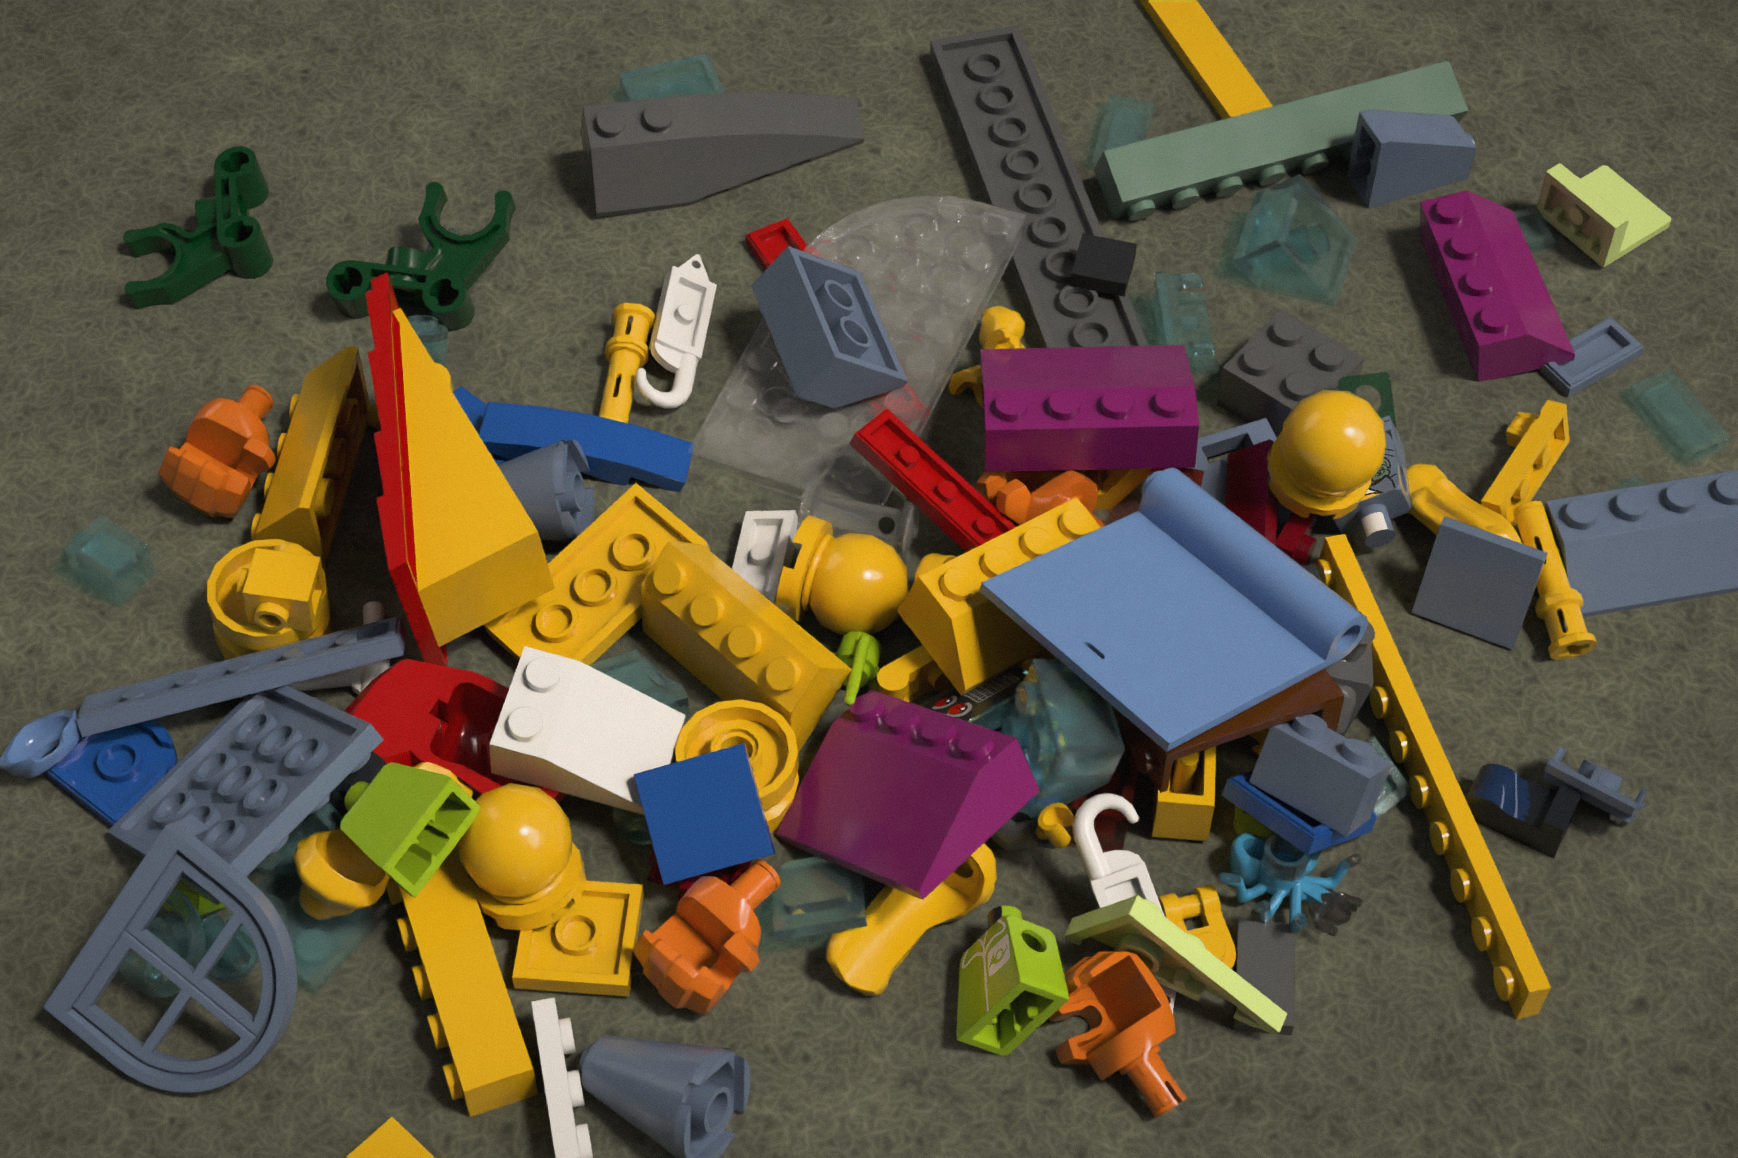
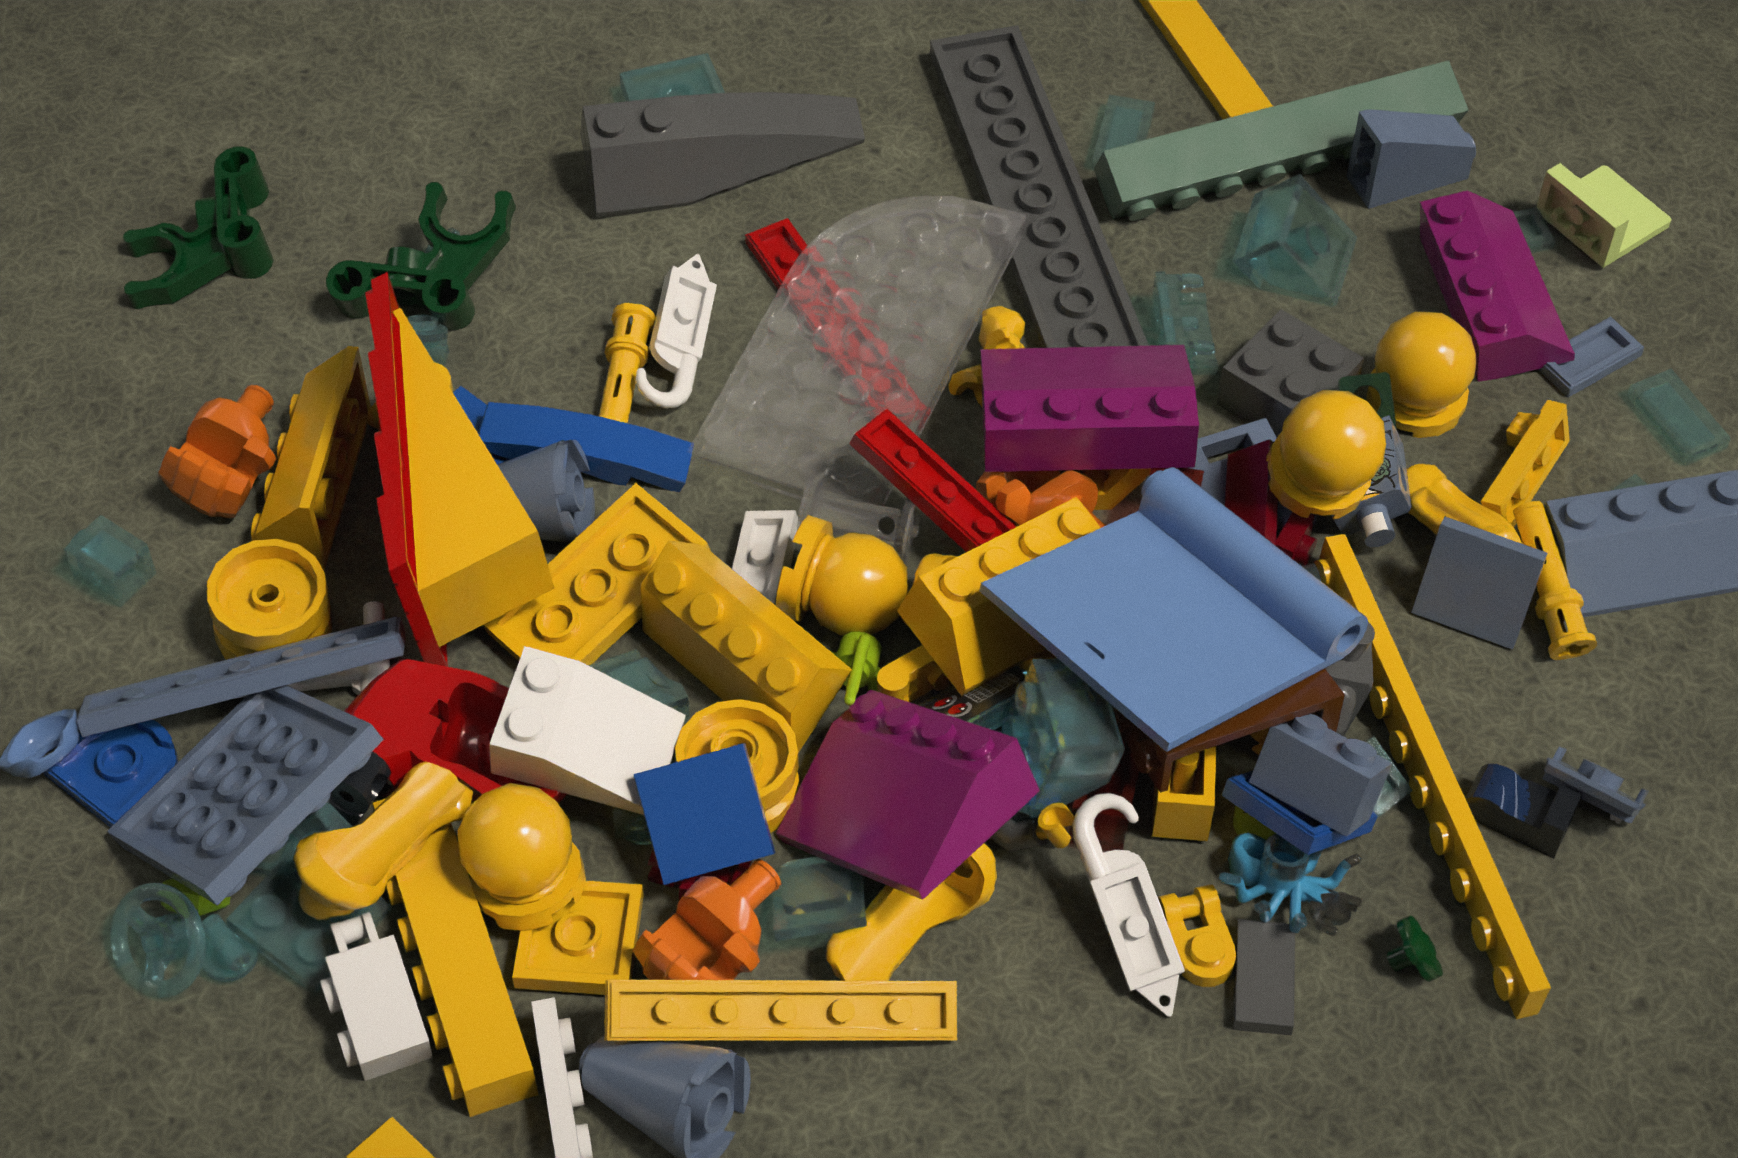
sand blue window [43,814,297,1093] -> none
yellow brick [237,544,325,632] -> none
lime torso [340,762,481,898] -> none
sand blue slope [751,246,908,408] -> none
lime torso [956,905,1069,1056] -> none
orange piece [1049,951,1187,1119] -> none
yellowish green wing [1064,895,1287,1035] -> none
black piece [1070,234,1137,296] -> none
none -> white brick [320,912,433,1081]
none -> yellow tile [604,980,957,1041]
none -> yellow tile [1366,312,1476,438]
none -> dark green plant [1386,915,1443,982]

